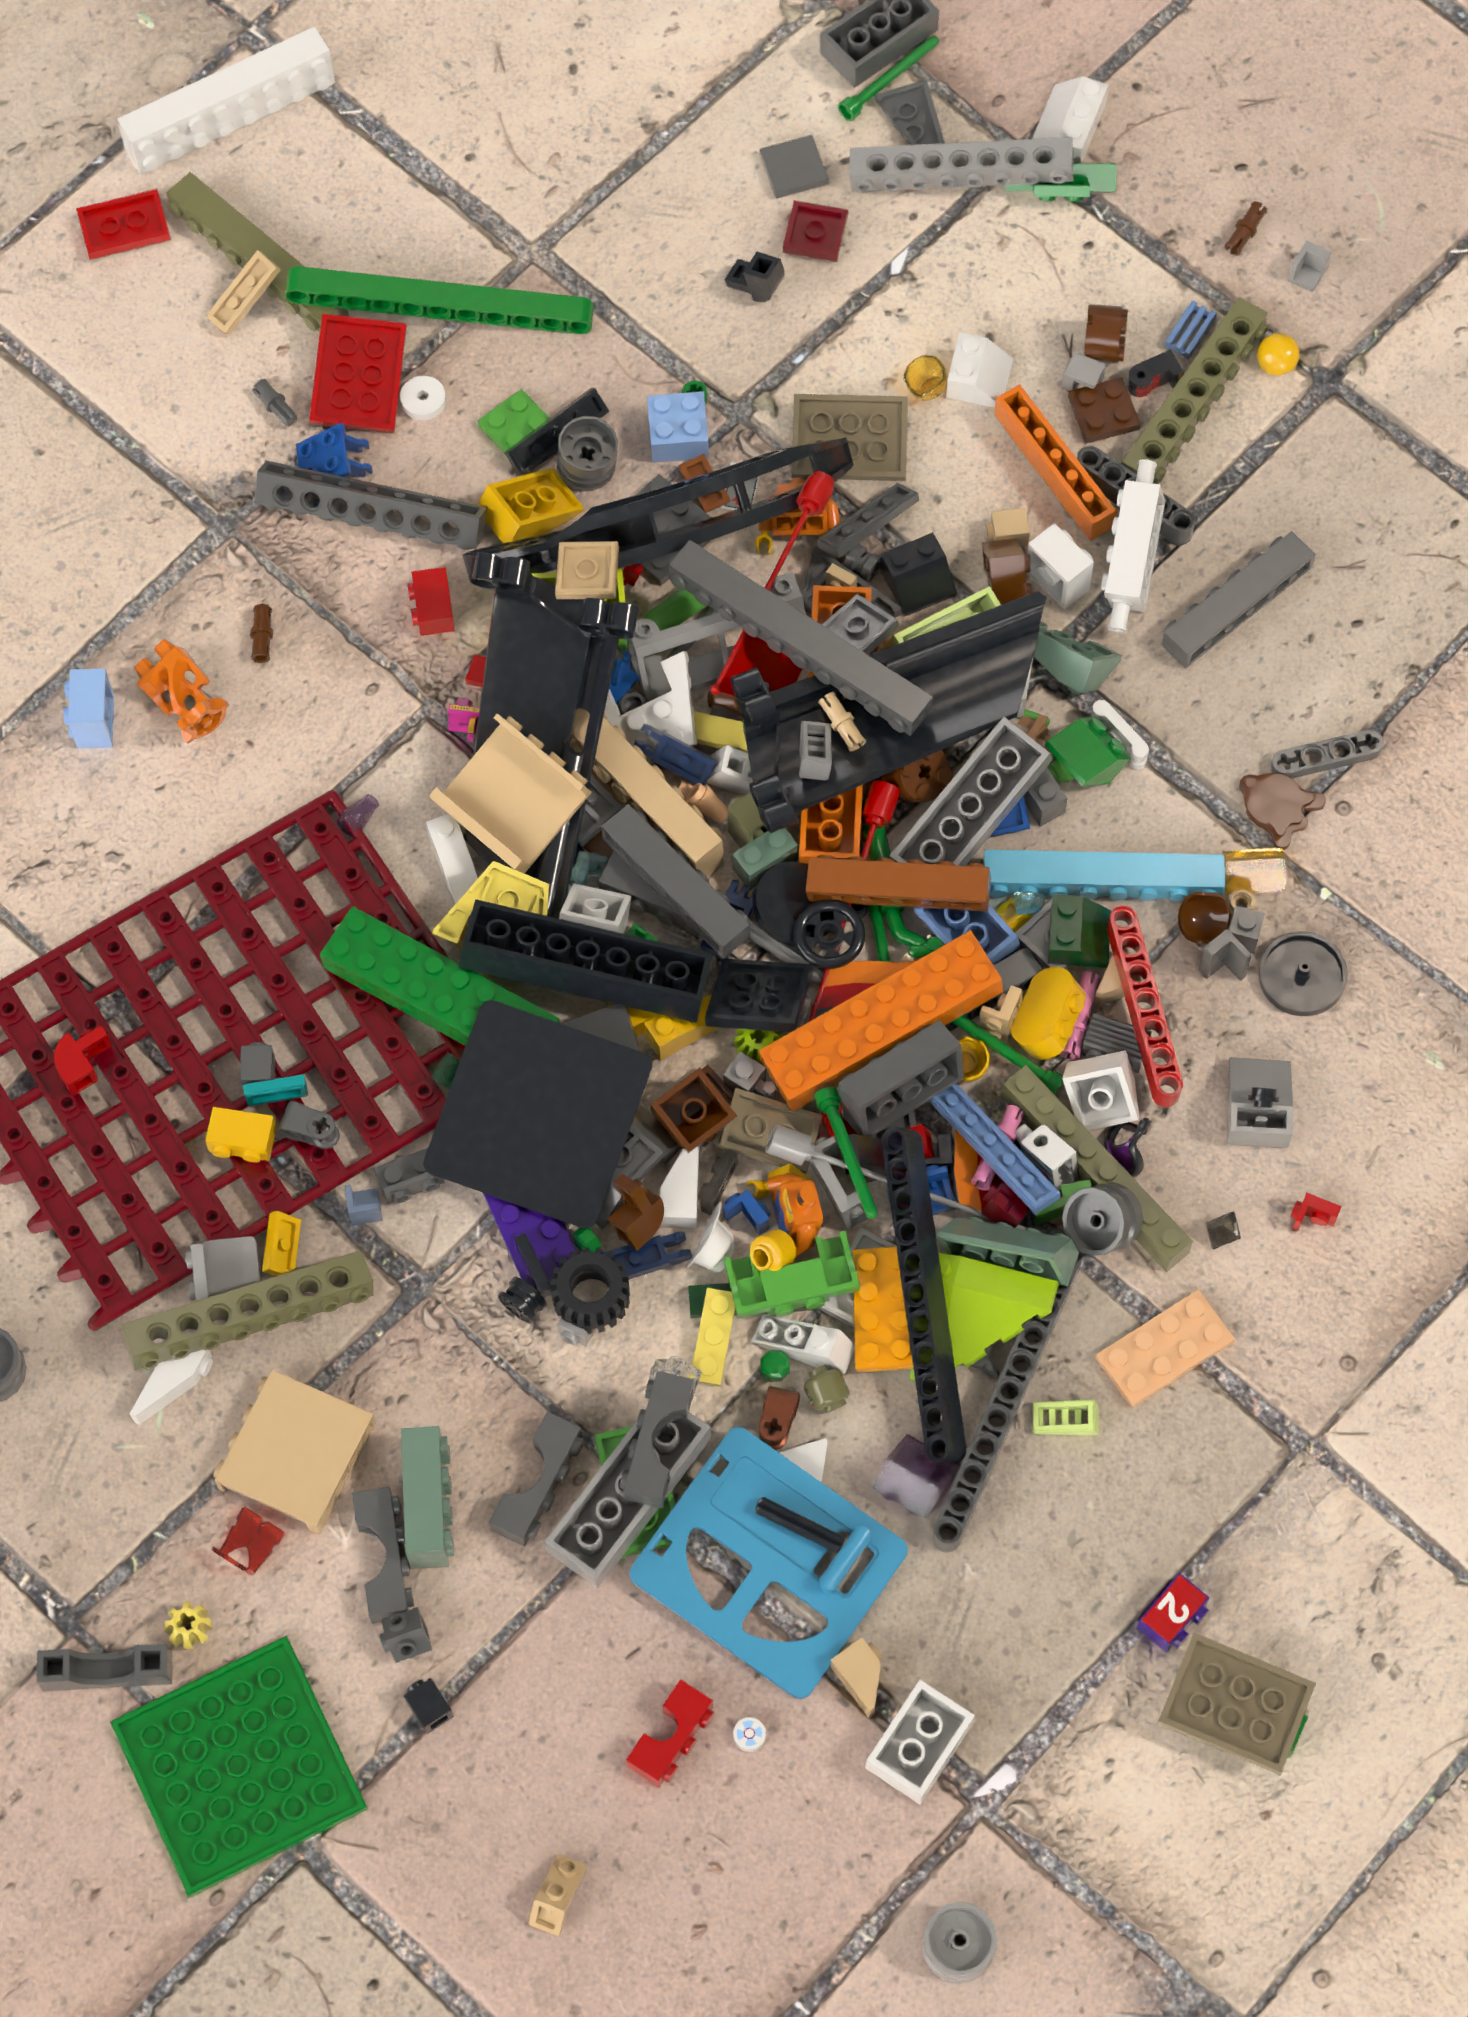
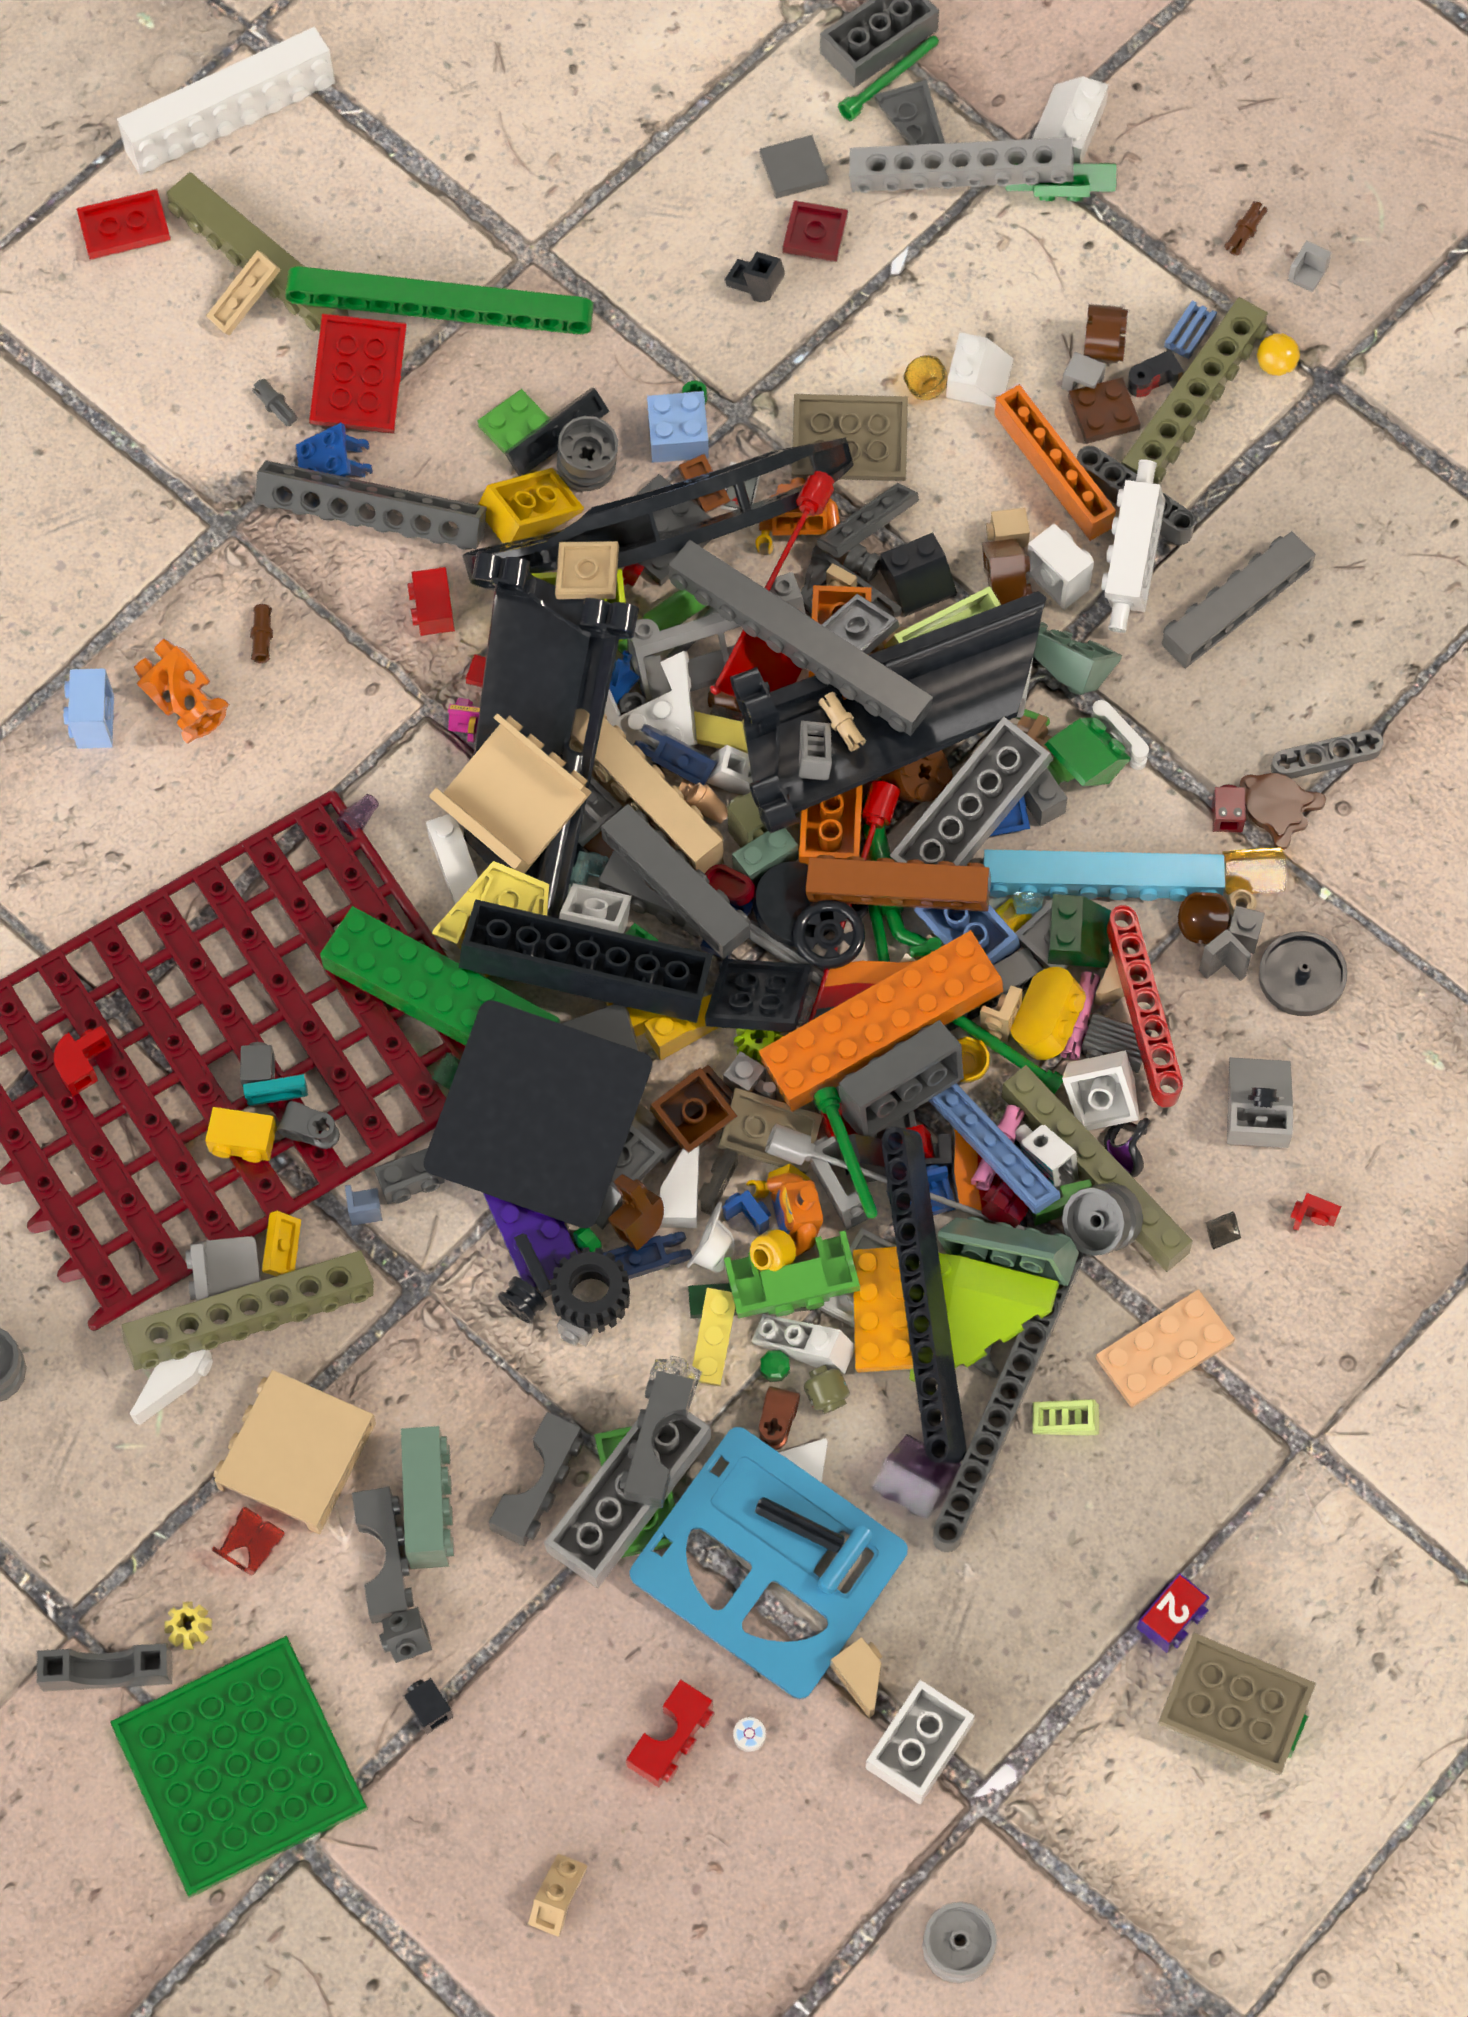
white piece [400,376,446,421] -> none
none -> dark red tile [705,864,756,906]
none -> brick [1212,784,1246,832]

